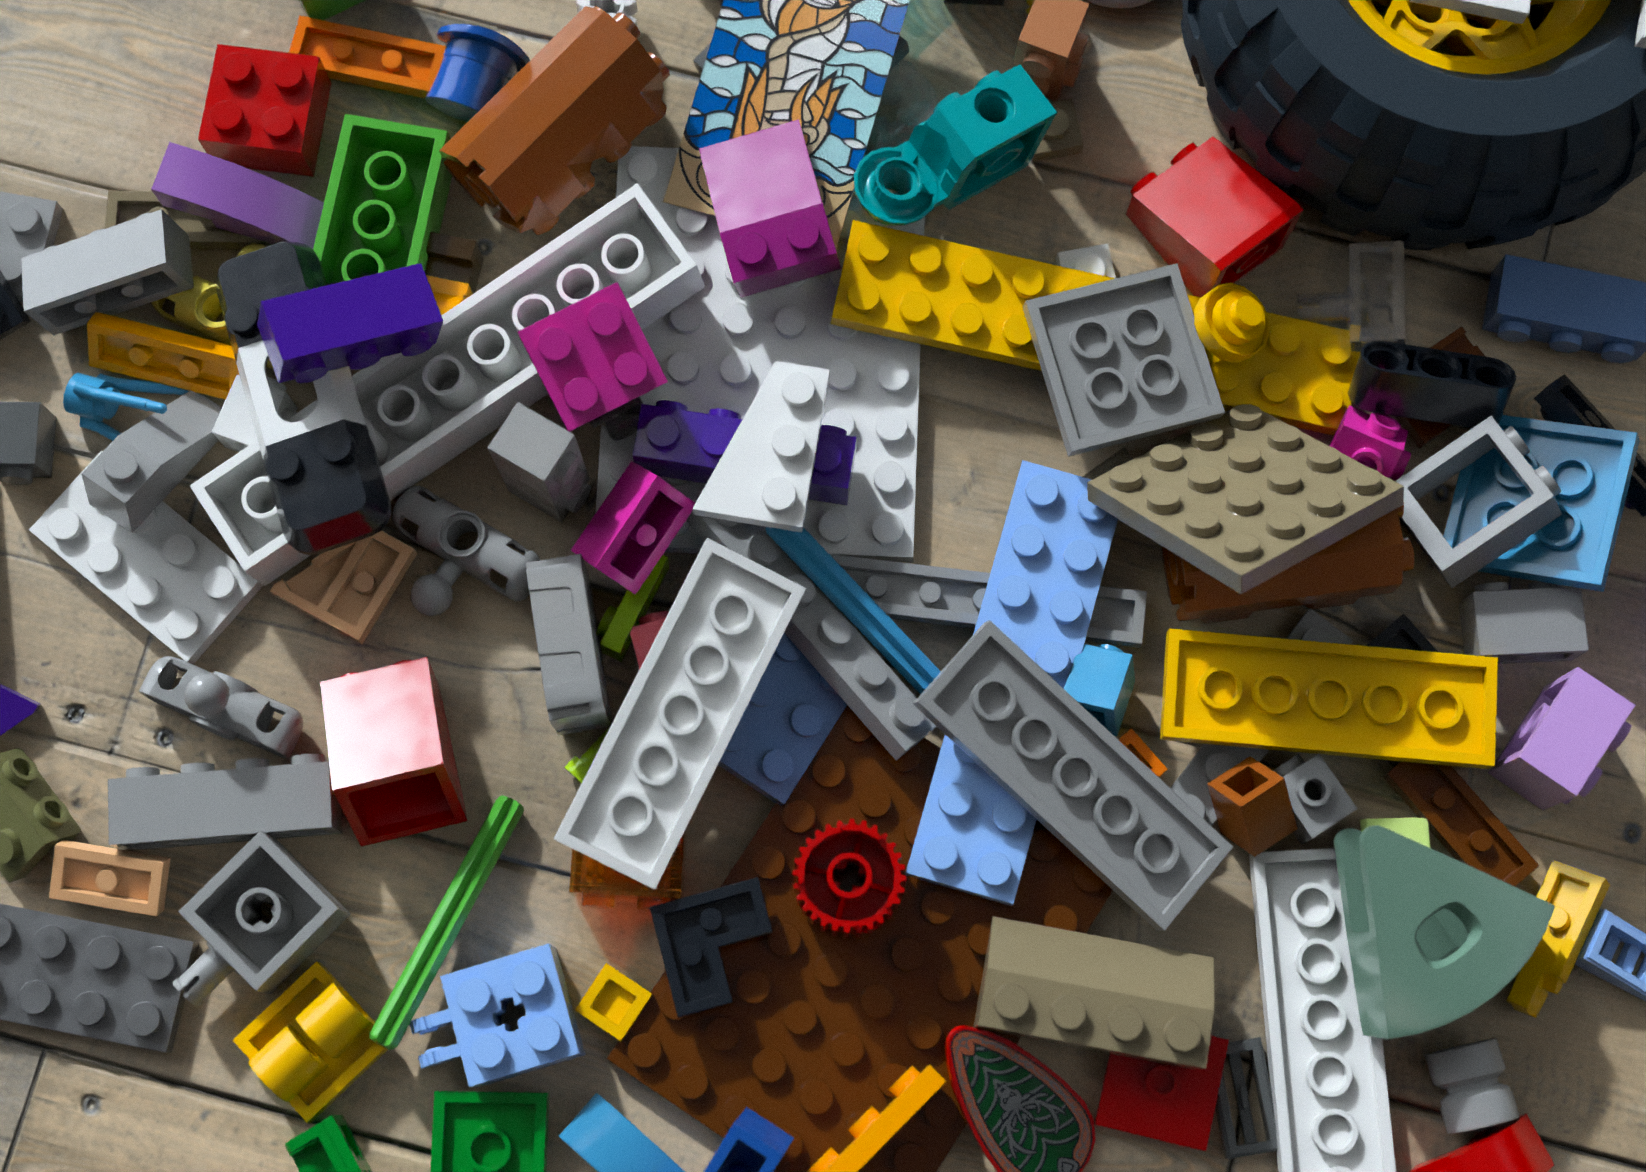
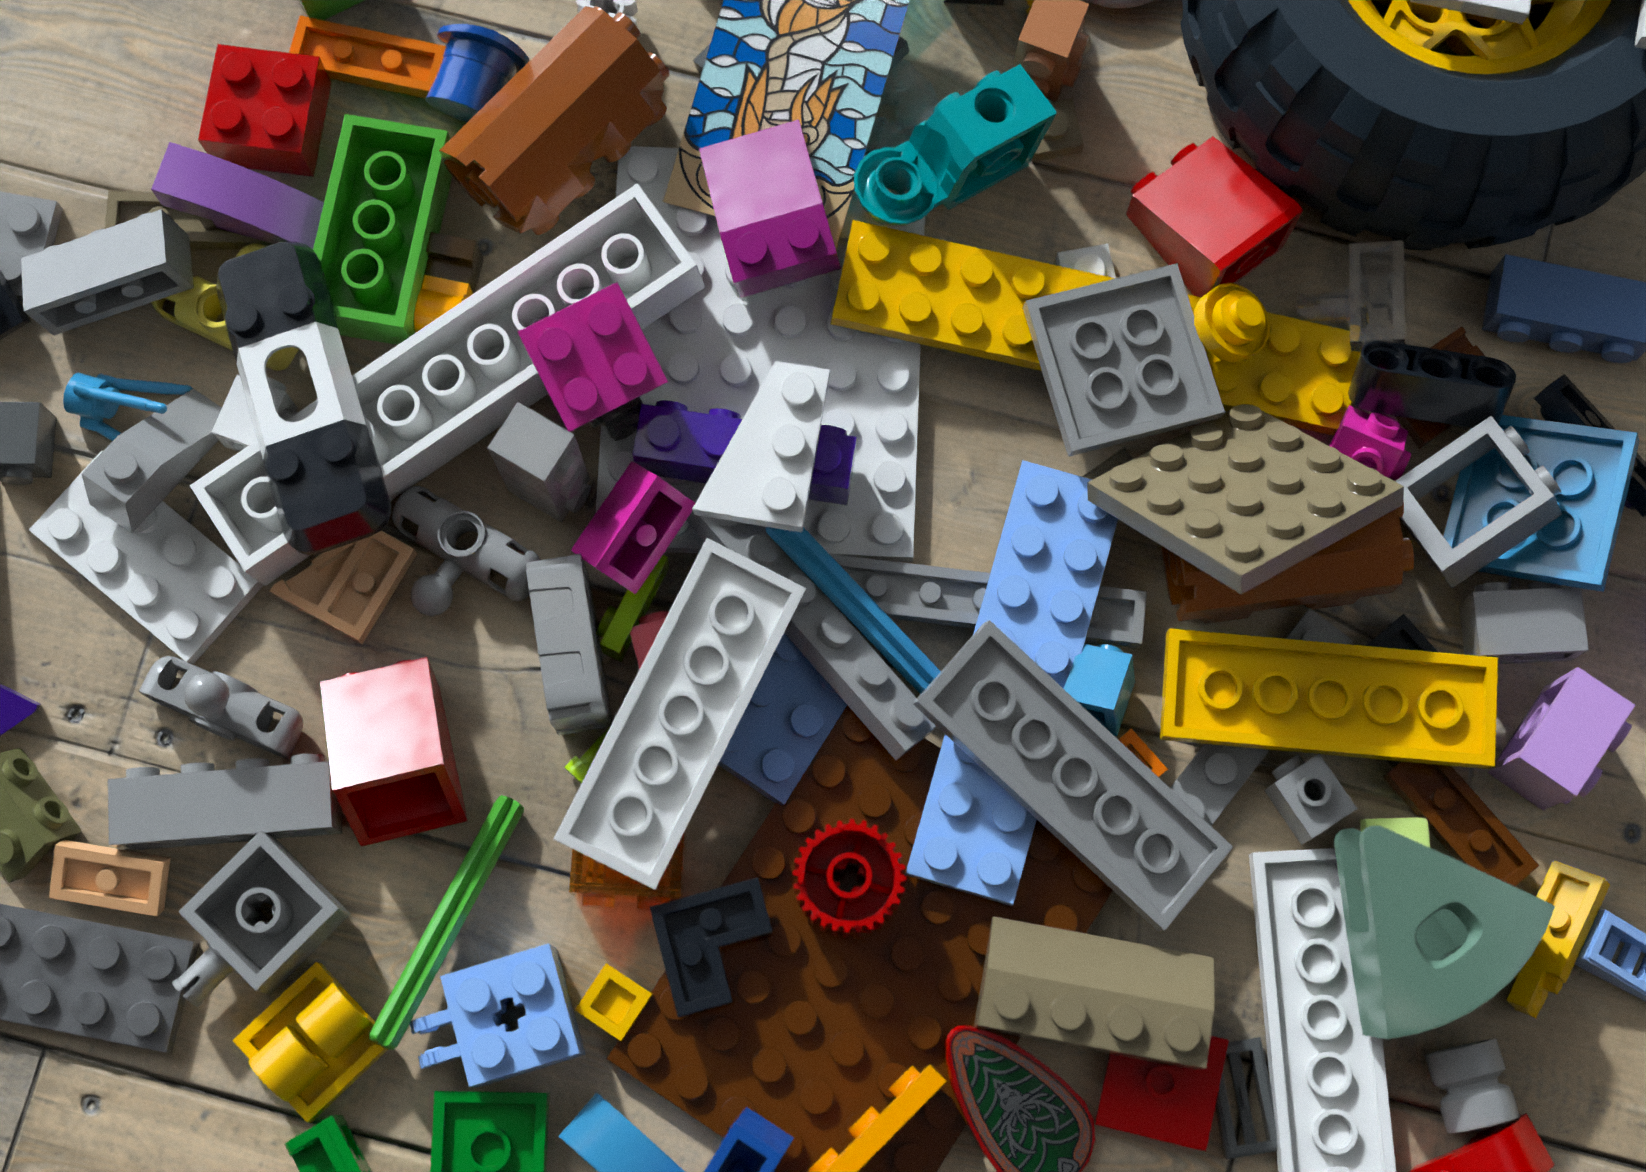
light orange plate [87,312,239,400] -> none
dark purple brick [257,263,443,383] -> none
dark orange brick [1207,756,1298,857] -> none

